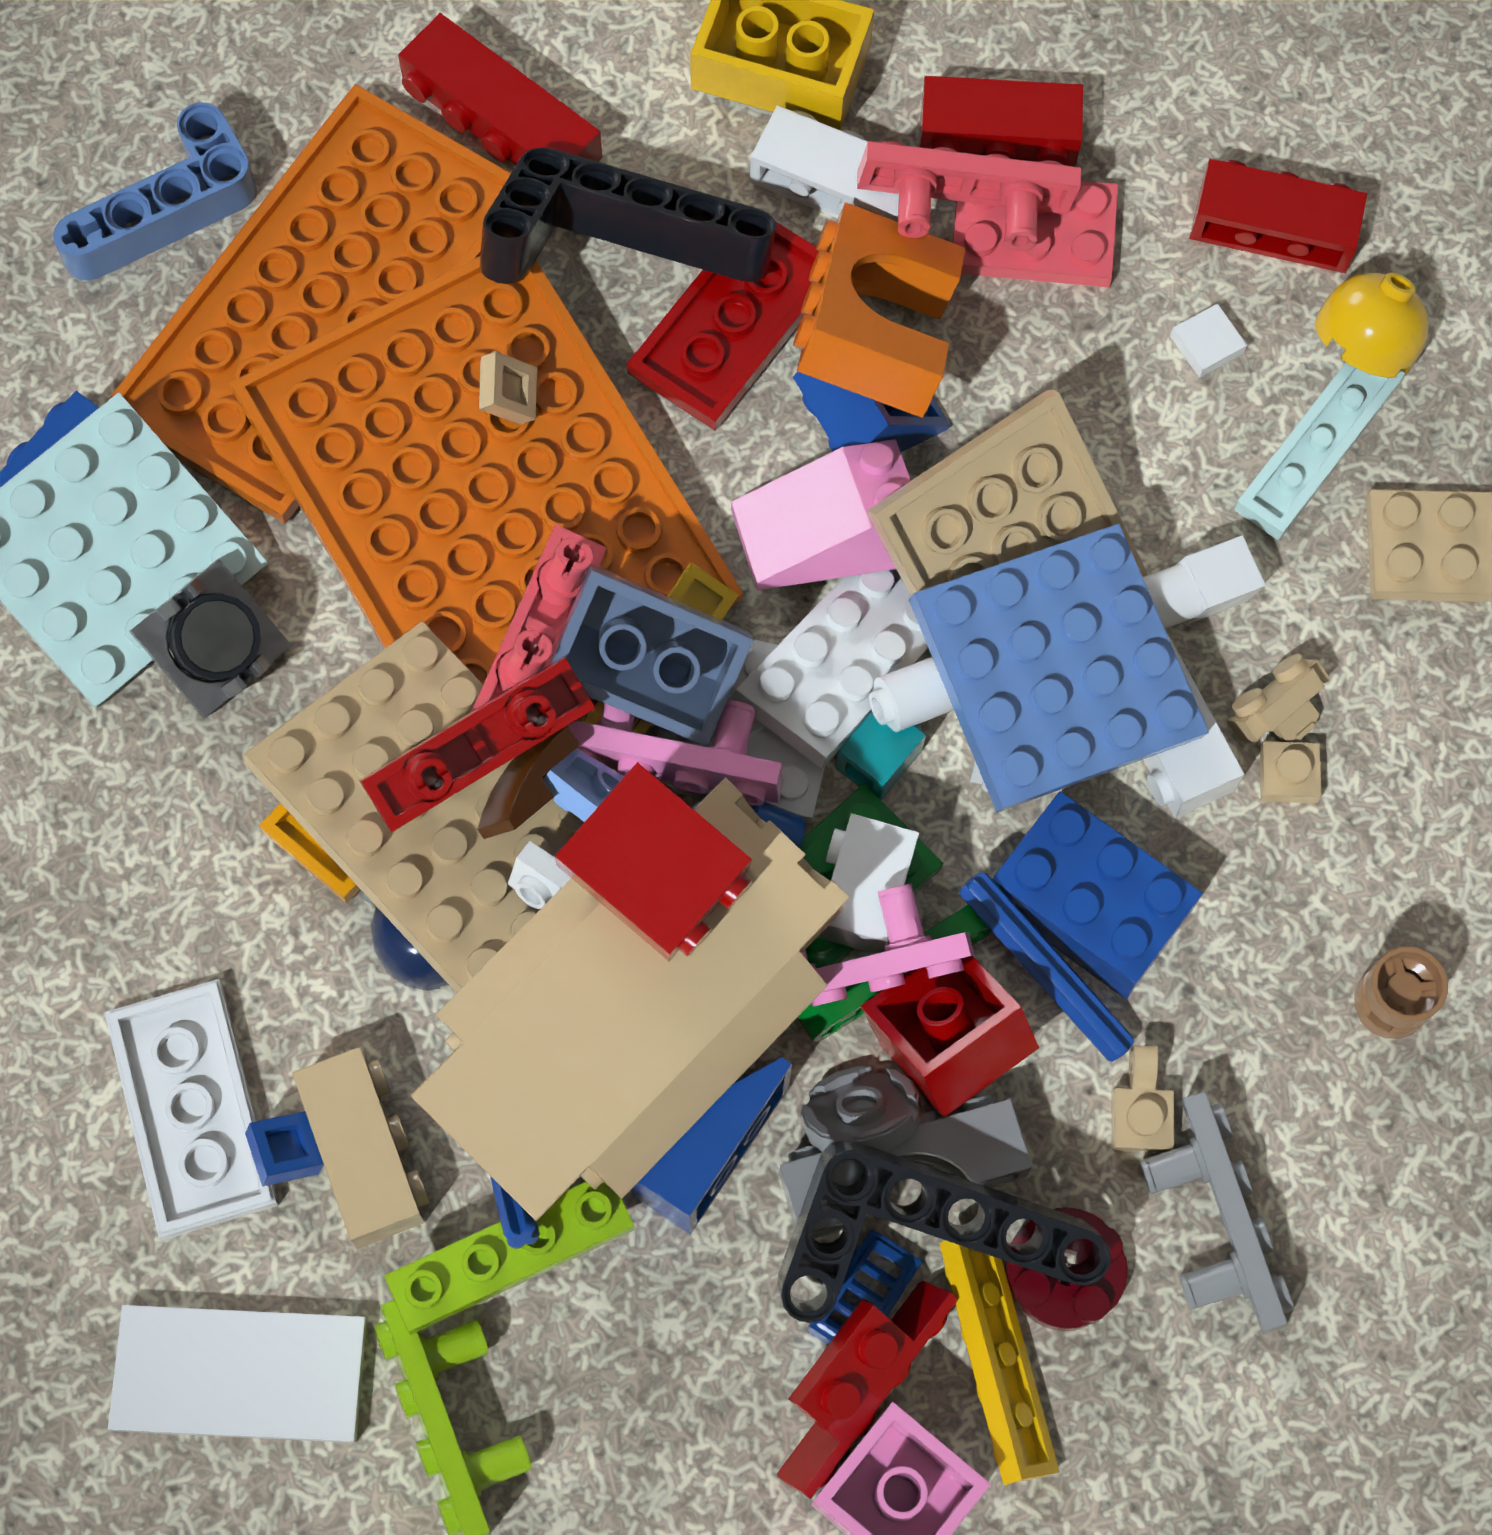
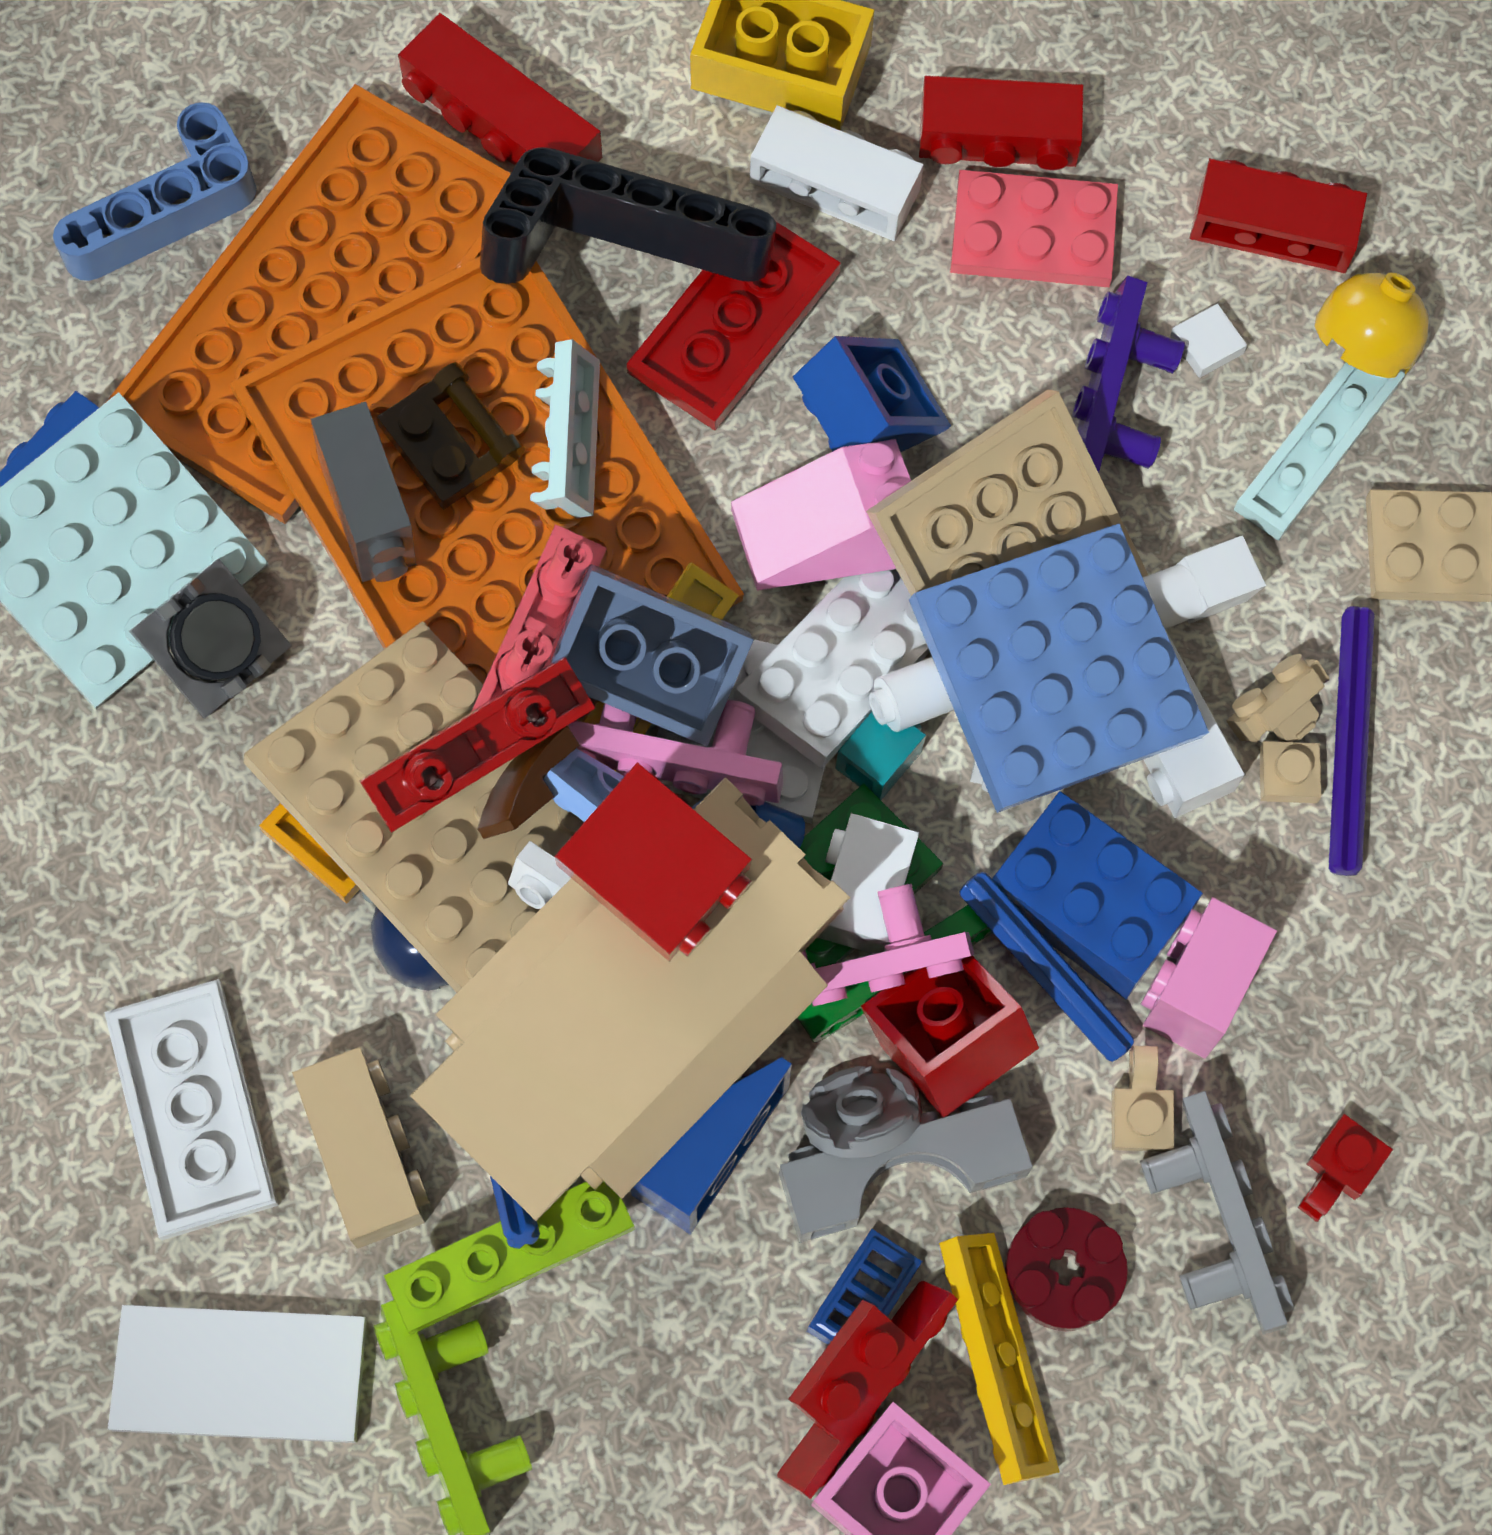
blue plate [245,1111,324,1187] -> none
tan plate [479,351,537,425] -> none
black beam [777,1140,1111,1323] -> none
orange arch [793,202,965,418] -> none
coral plate [857,141,1081,251] -> none
medium nougat wheel [1354,947,1448,1039] -> none
none -> dark grey brick [311,402,416,582]
none -> dark brown plate [377,362,525,510]
none -> light aqua plate [530,339,600,518]
none -> dark purple plate [1072,275,1185,473]
none -> bright pink brick [1141,897,1277,1059]
none -> red plate [1297,1114,1393,1222]
none -> dark purple axle [1328,606,1375,876]

